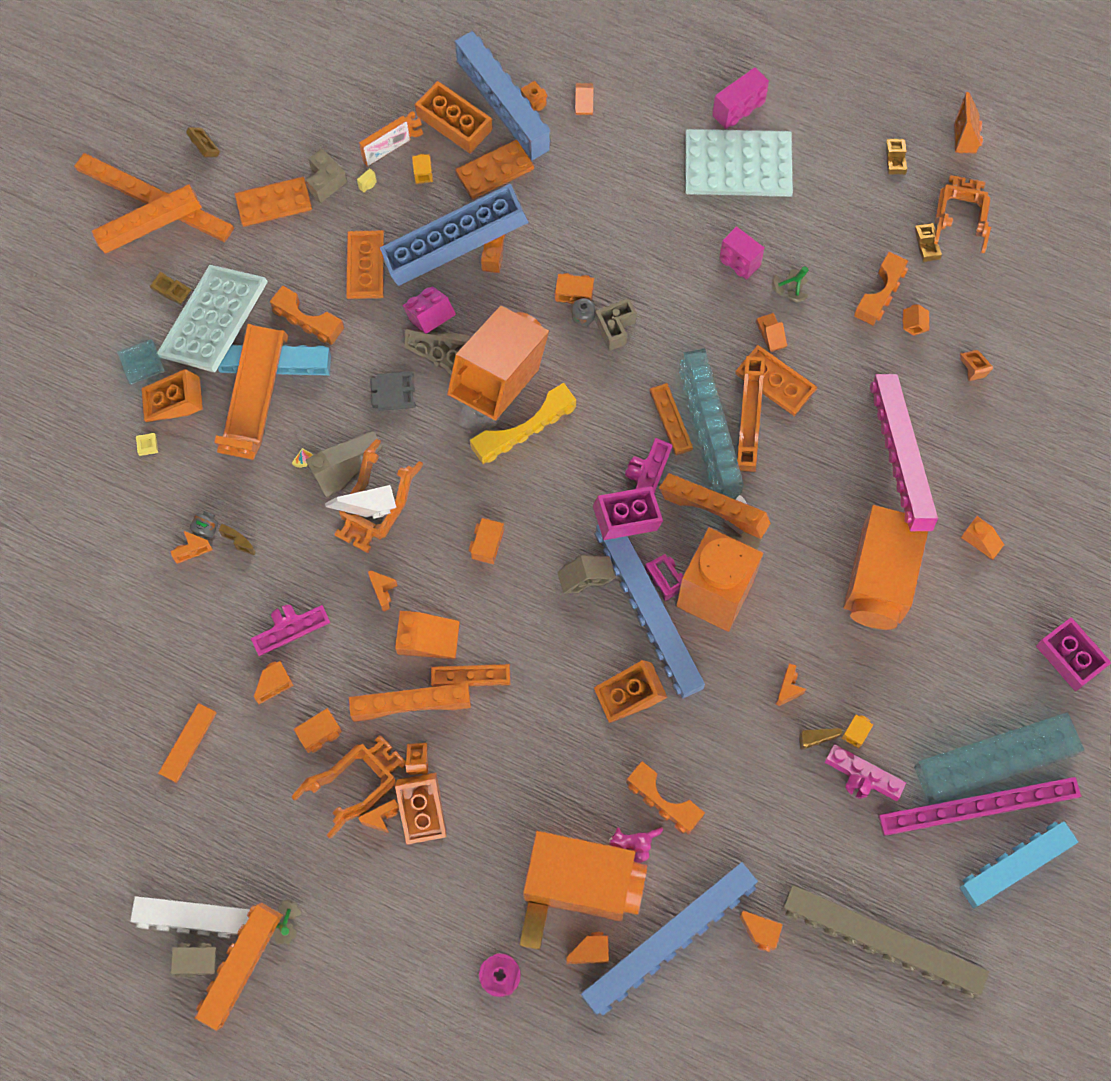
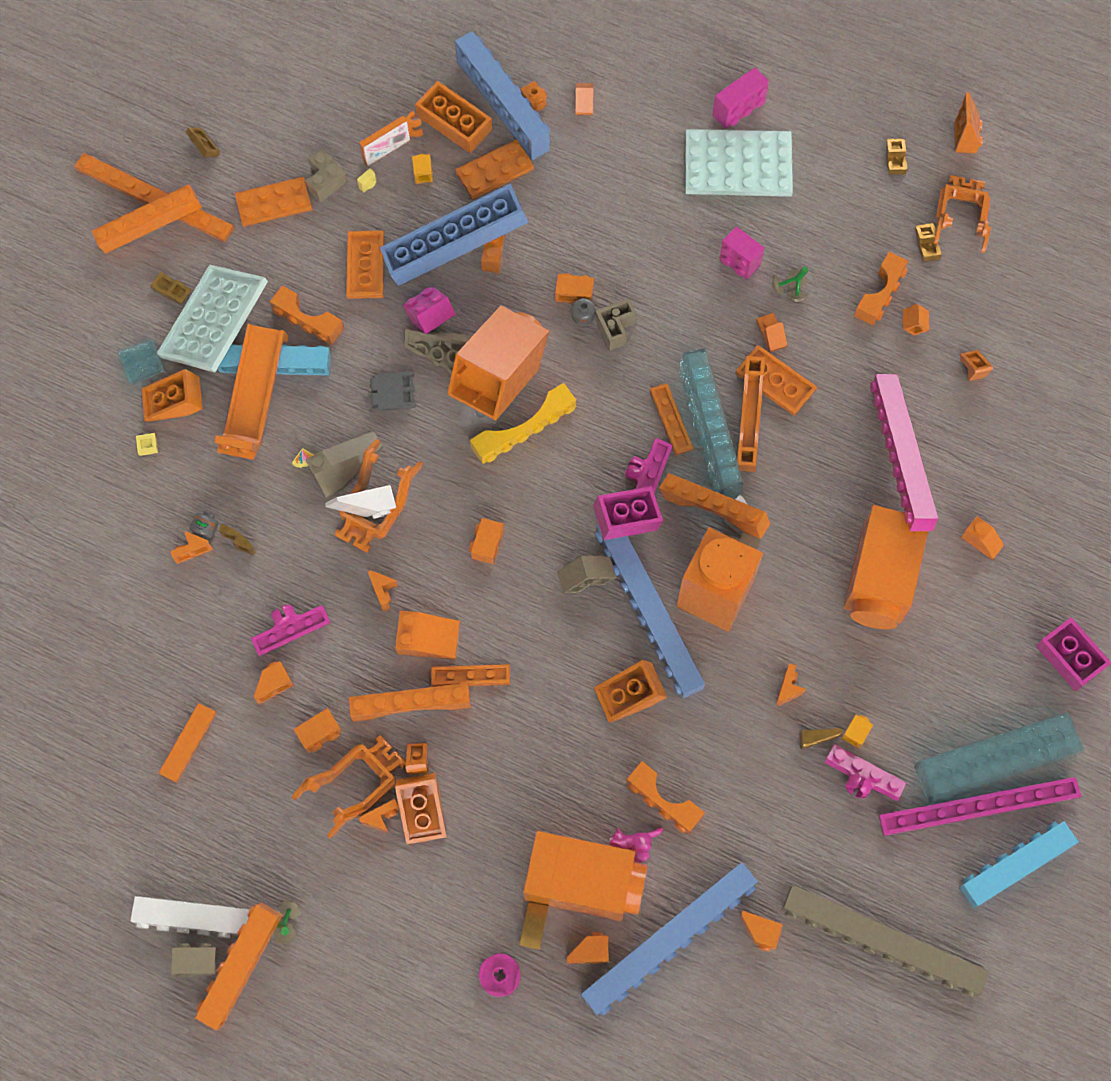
dark pink window [645,554,683,601] -> none

